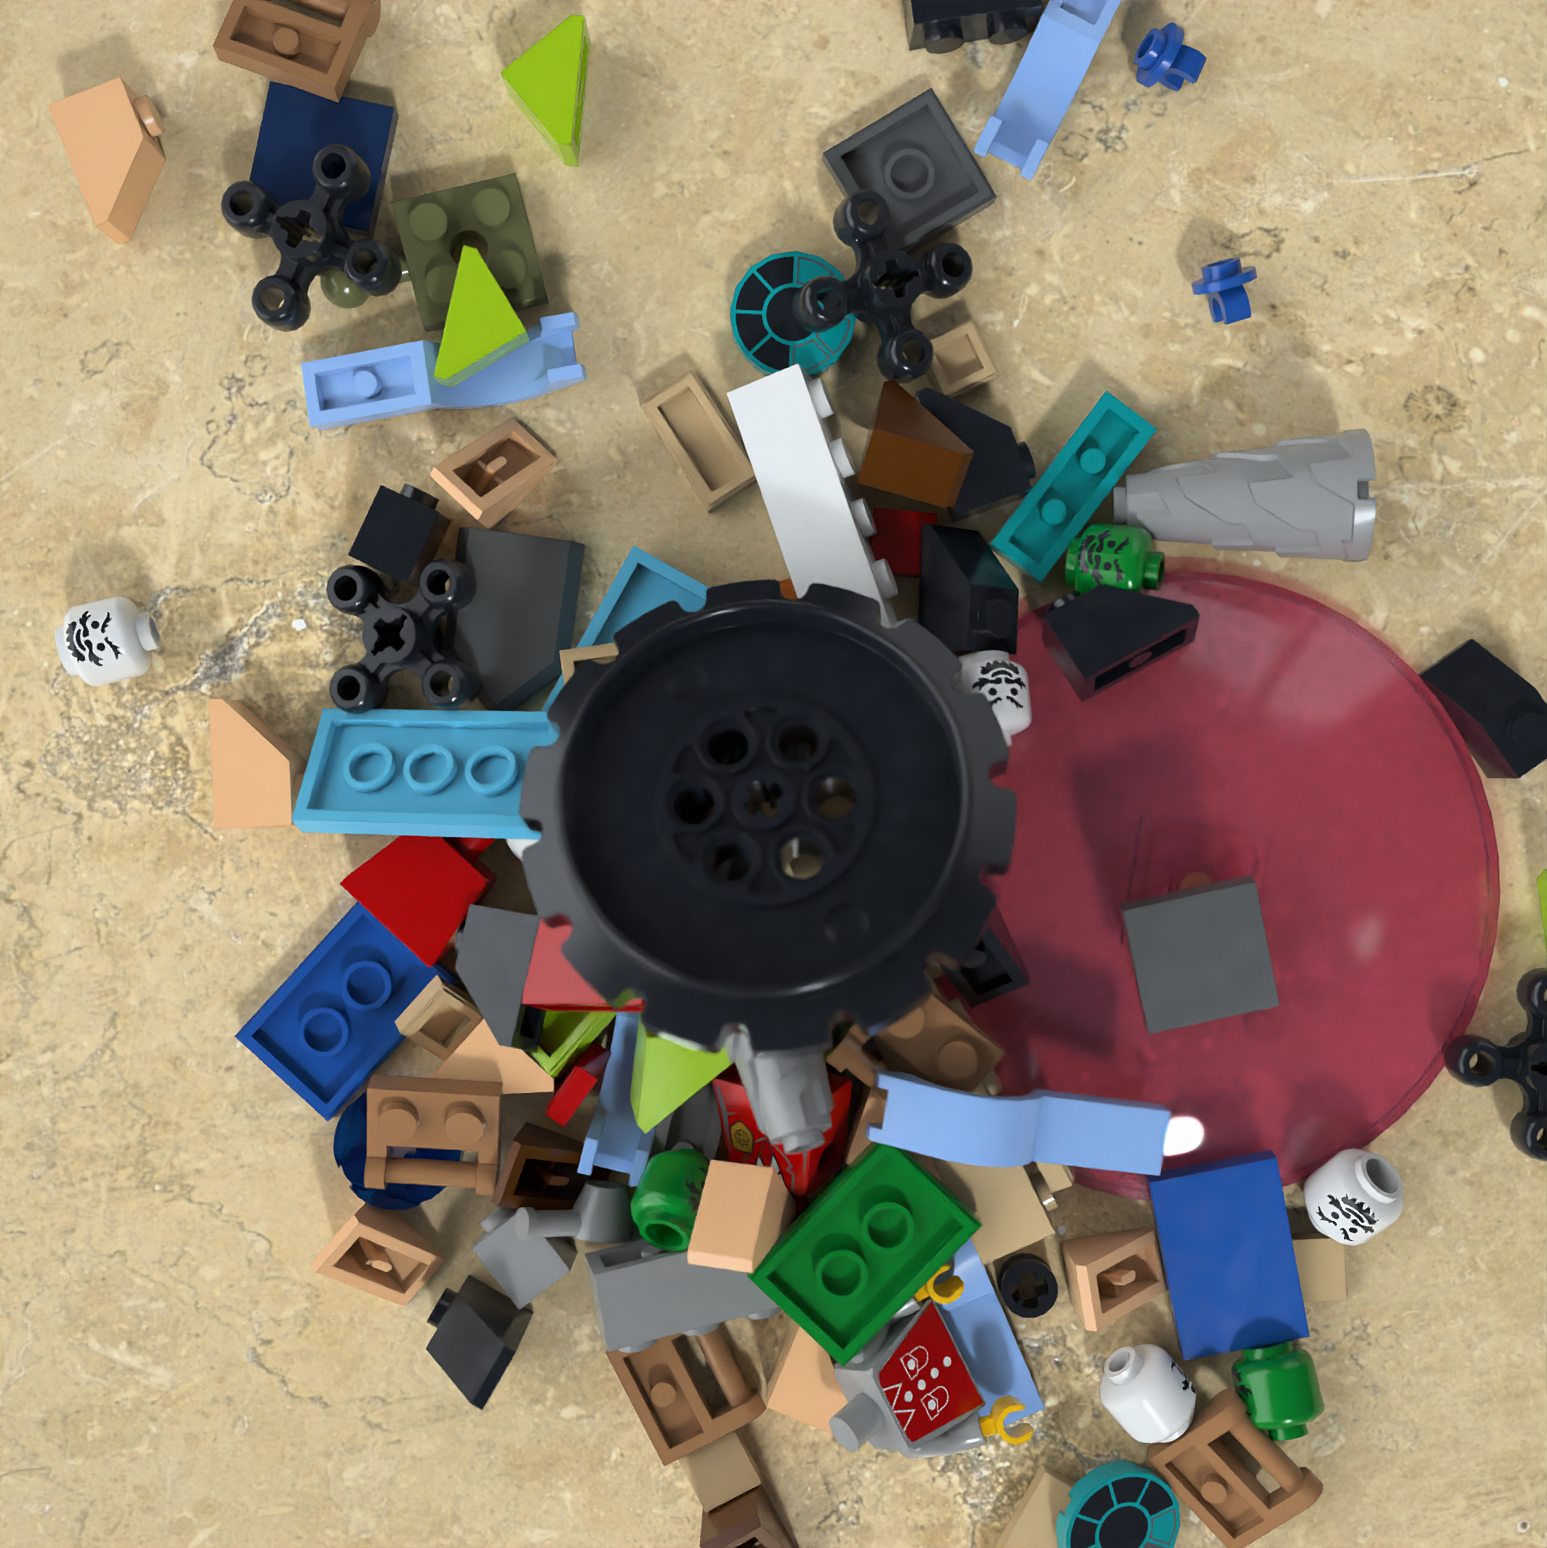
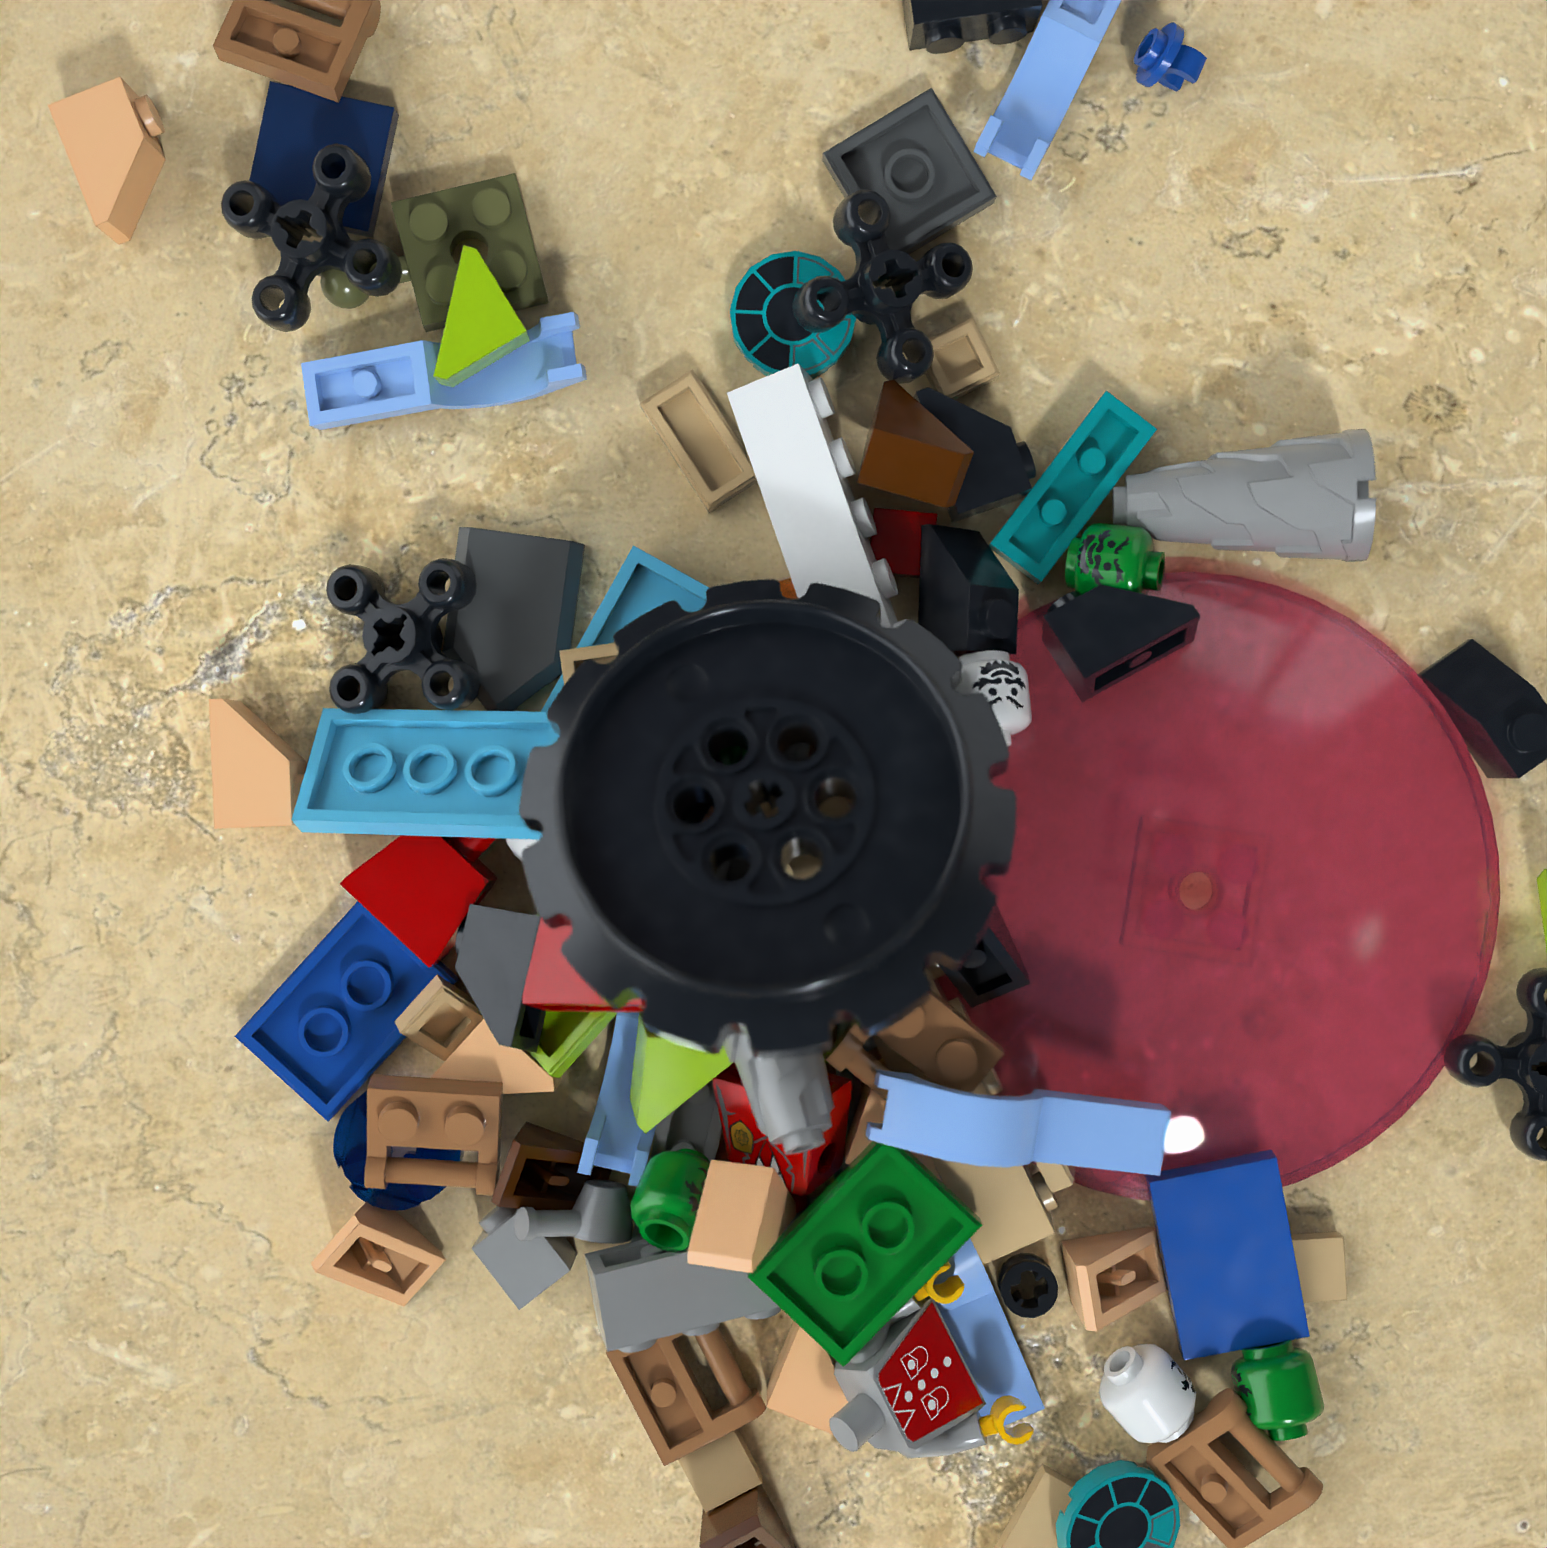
white head [55,596,161,686] -> none
black brick [348,483,451,589] -> none
black slope [426,1275,534,1411] -> none
light nougat slope [430,417,558,530] -> none
lime slope [500,14,591,167] -> none
red tile [545,1041,612,1127] -> none
dark grey tile [1119,875,1280,1034] -> none
blue plate [1191,257,1257,325] -> none
white head [1304,1148,1403,1246] -> none

